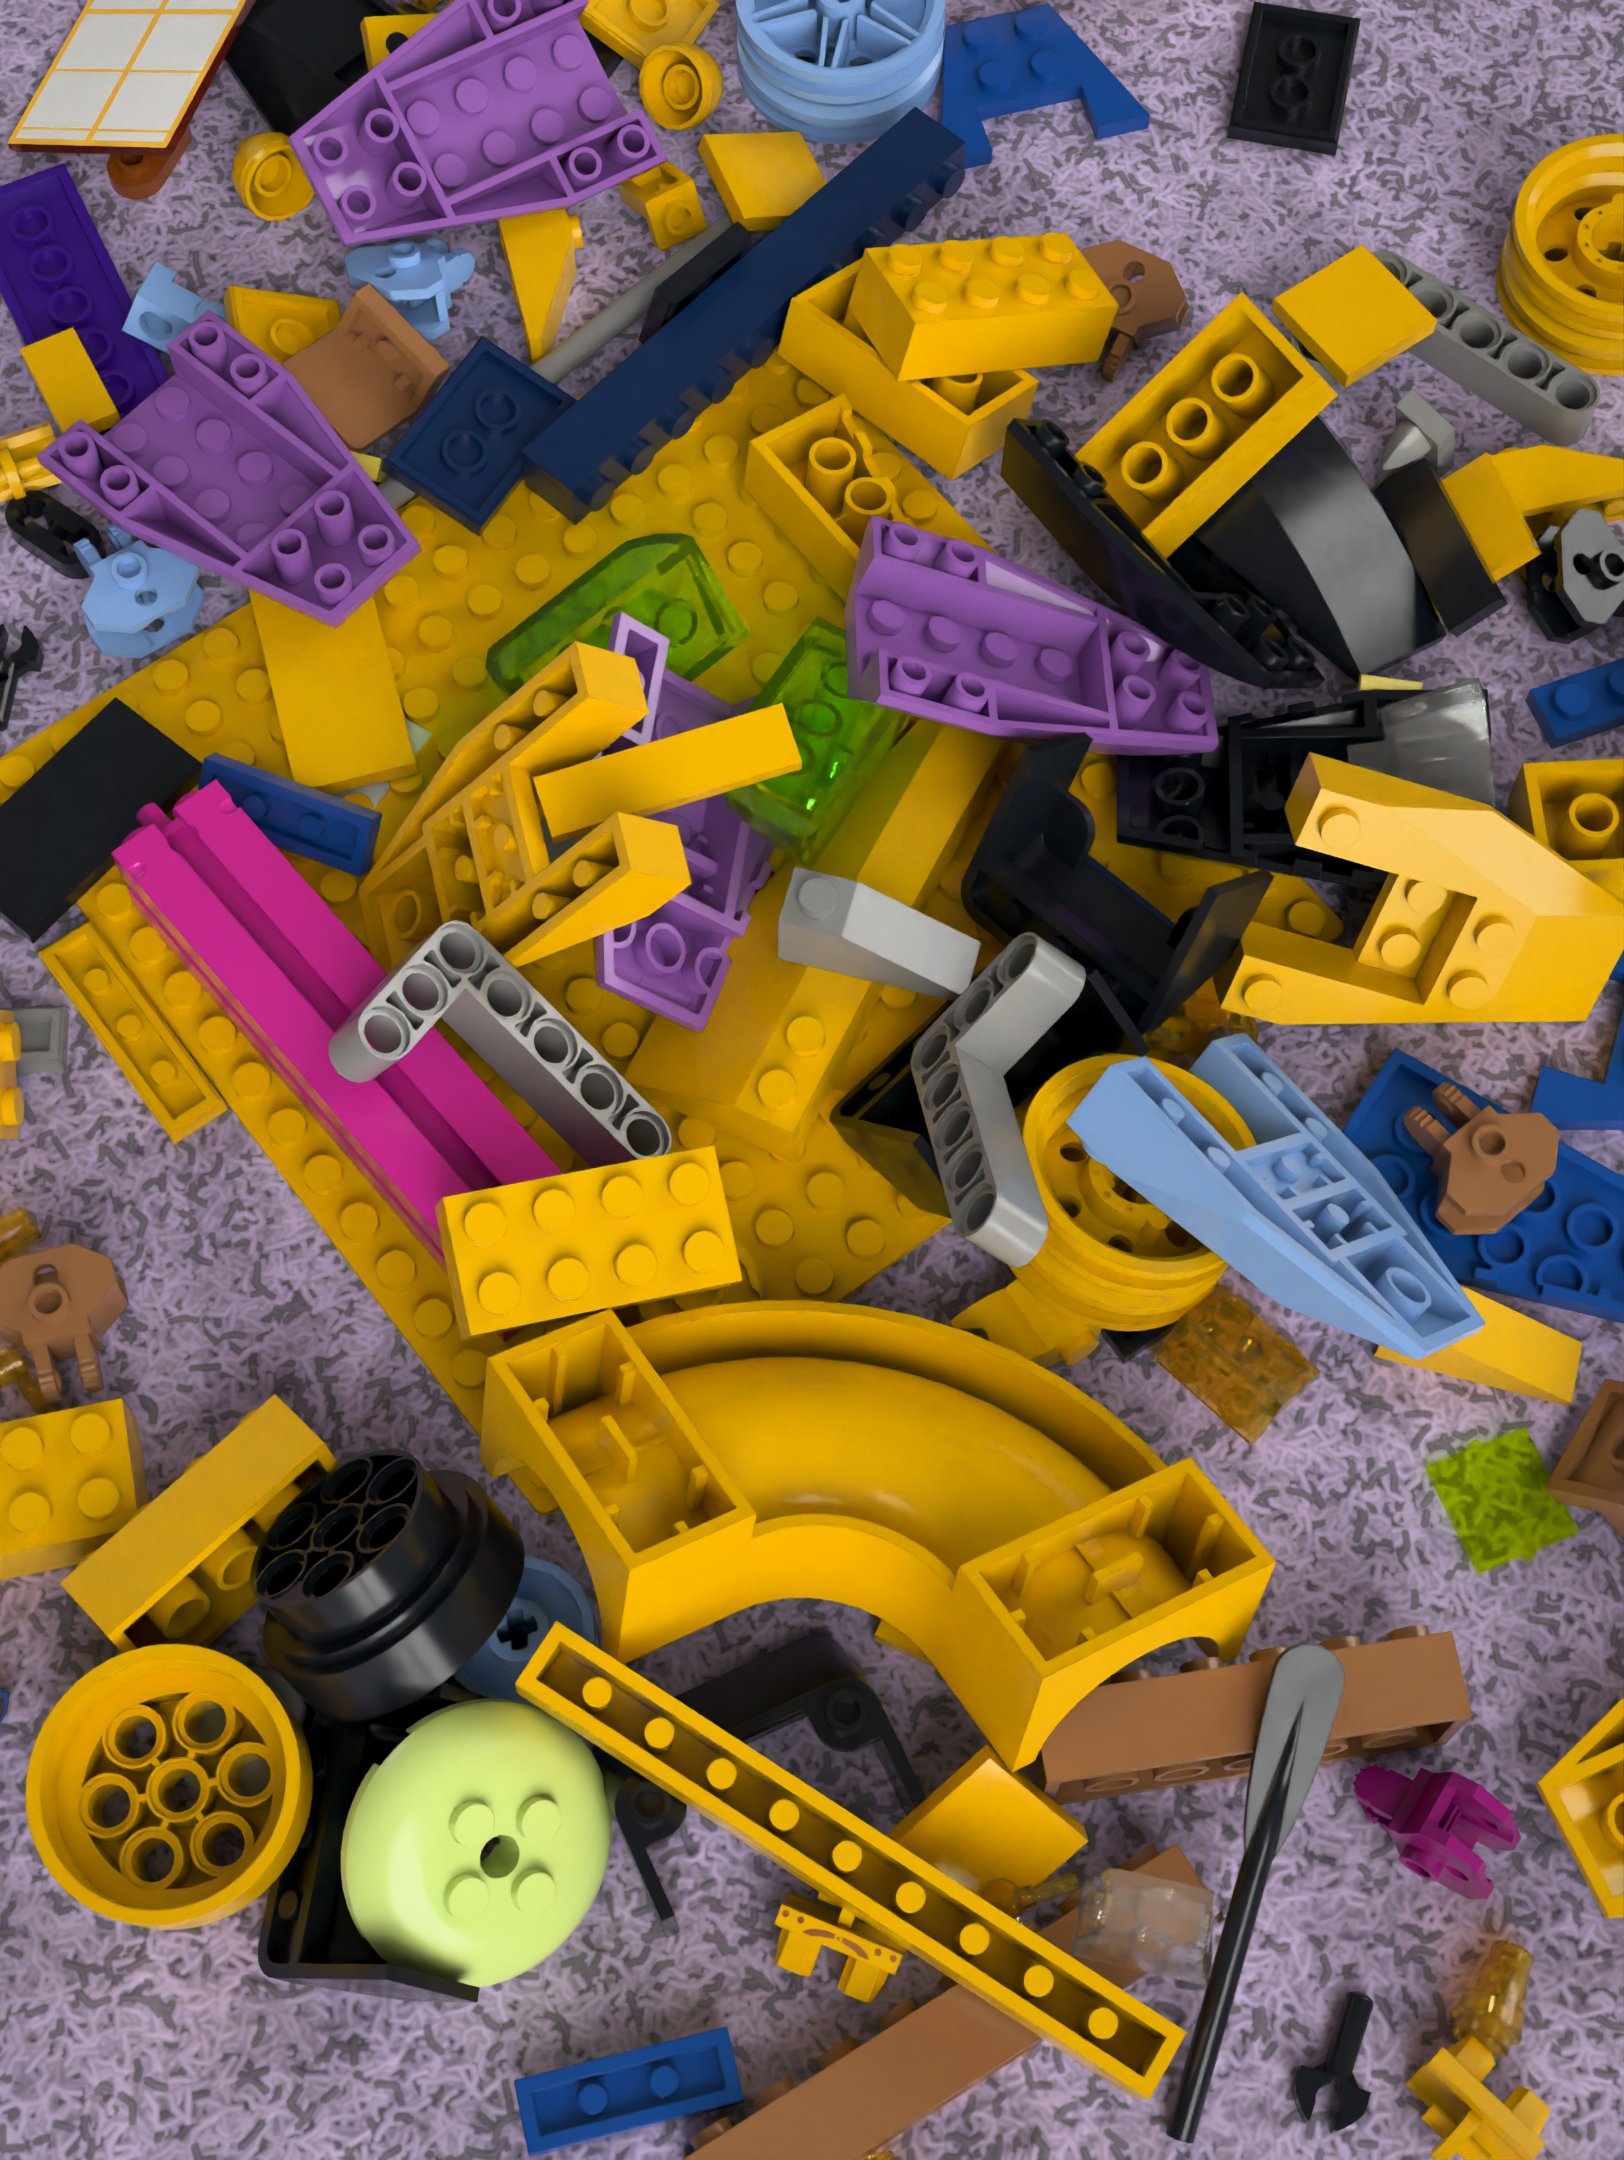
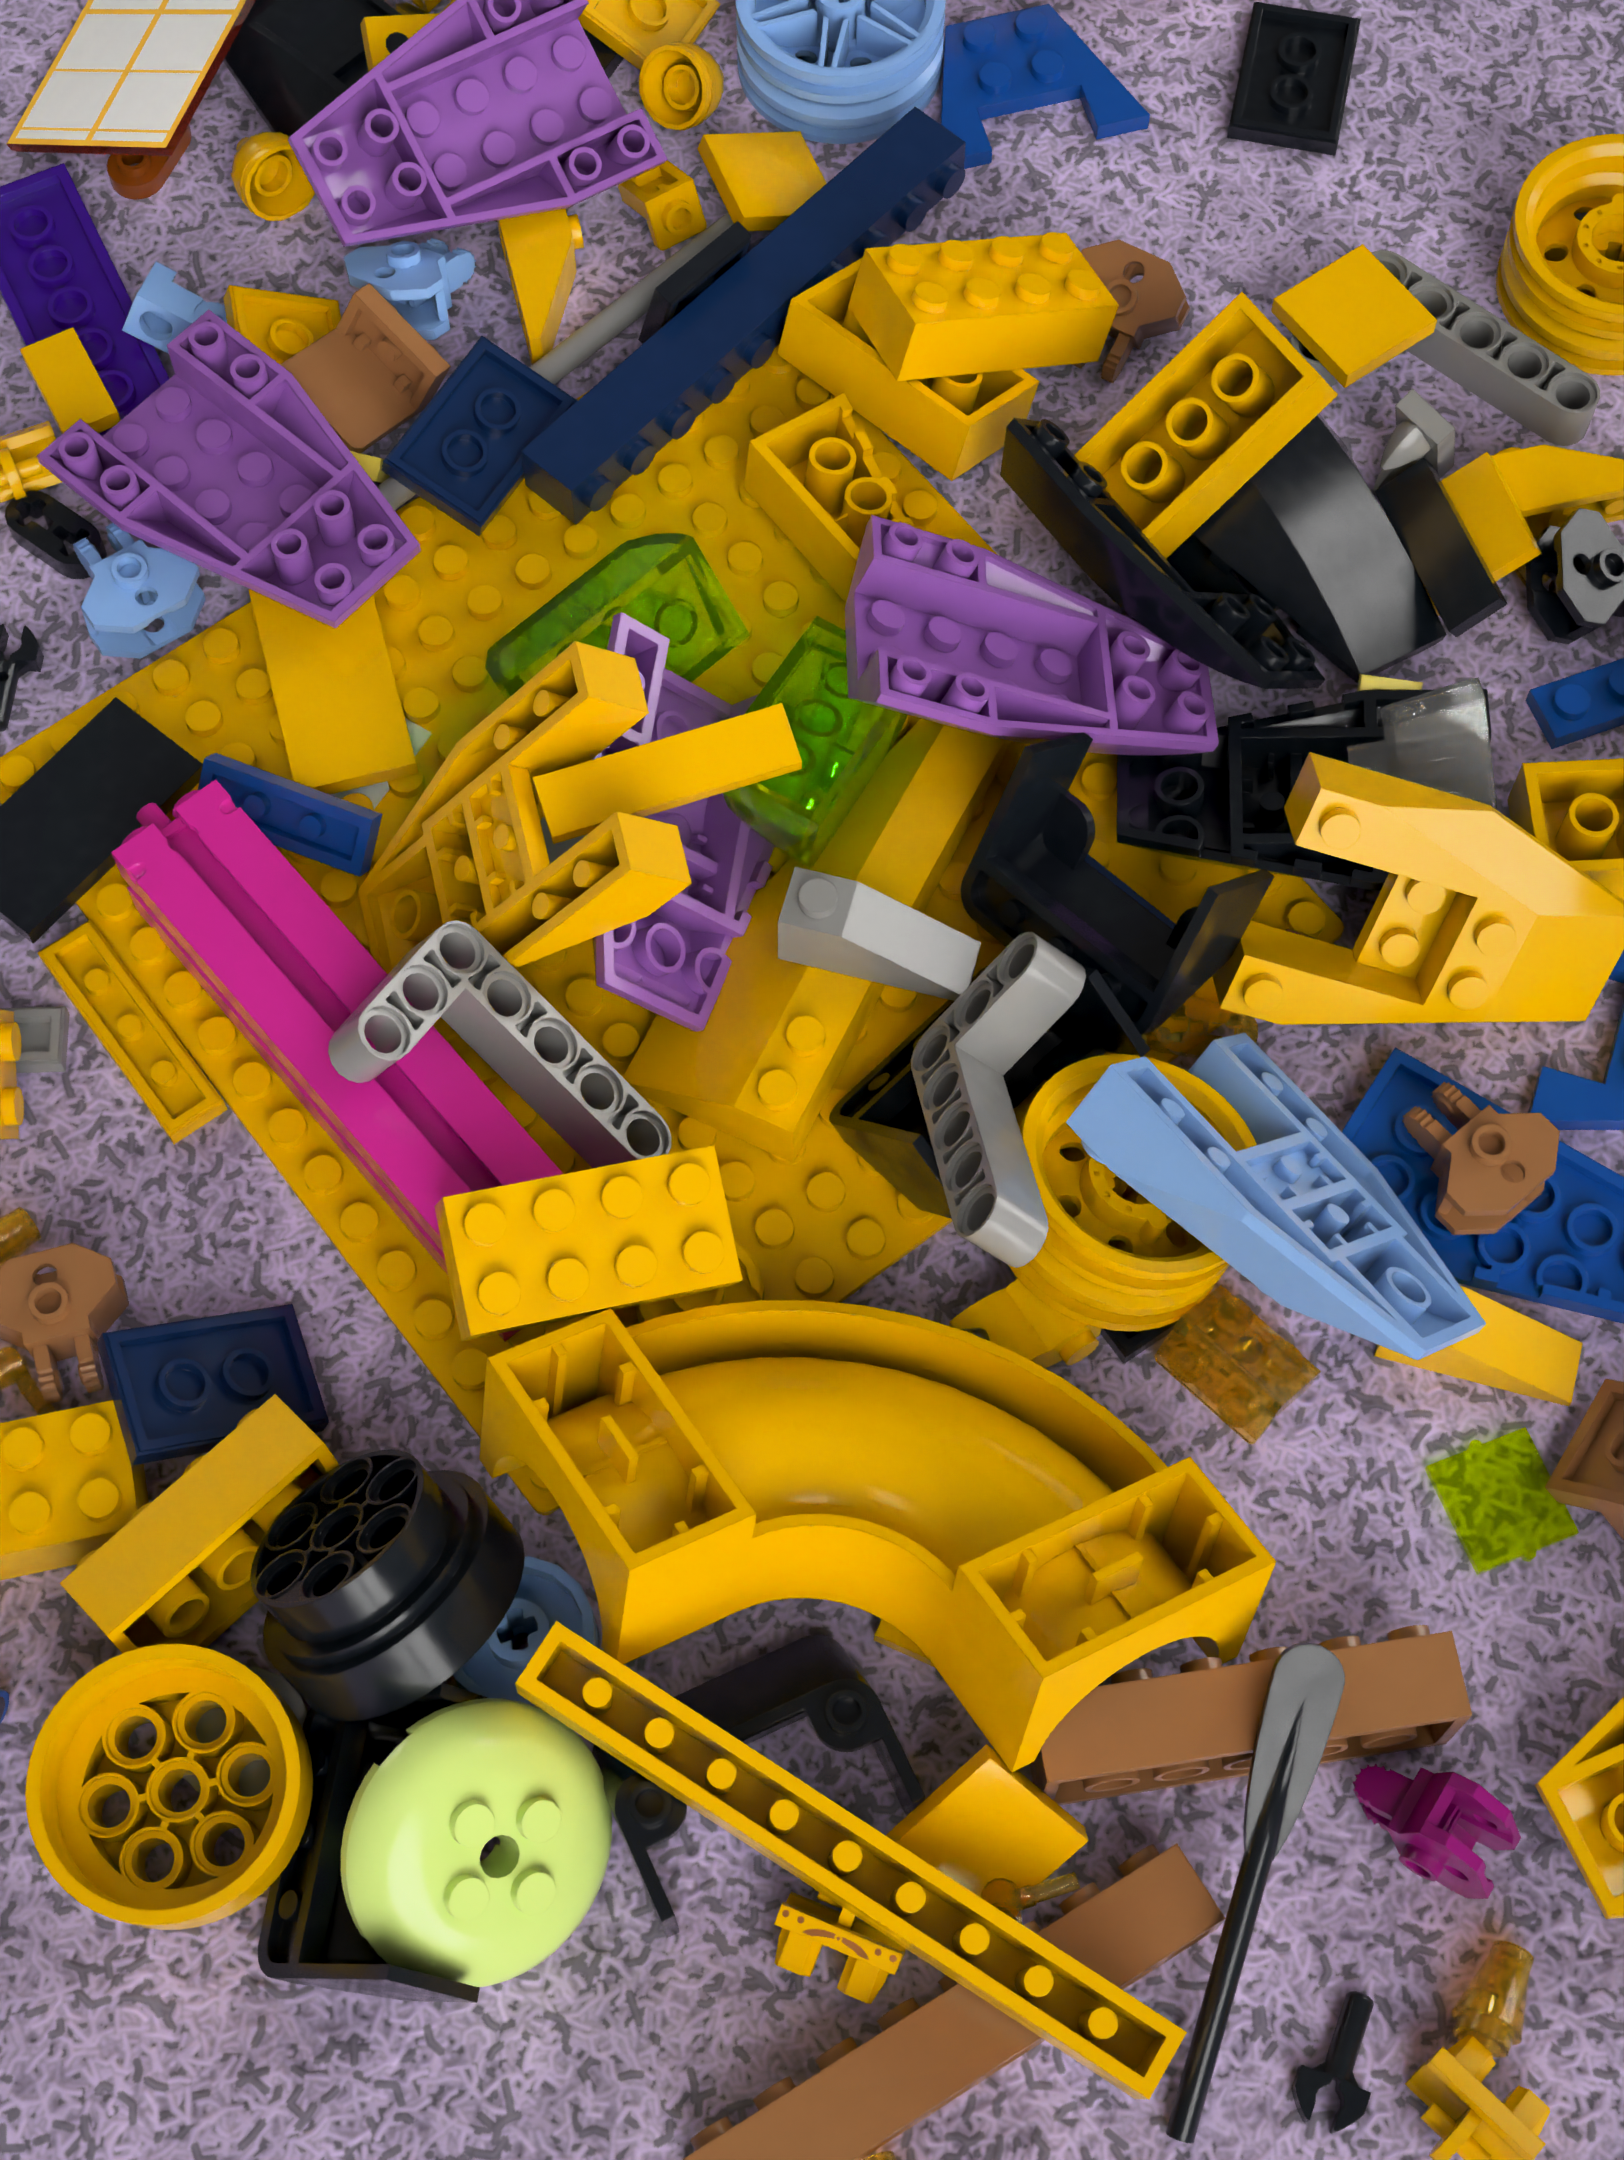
blue plate [514,2026,744,2157] -> none
clear torso [1070,1868,1220,1986] -> none
none -> dark blue tile [97,1304,329,1466]

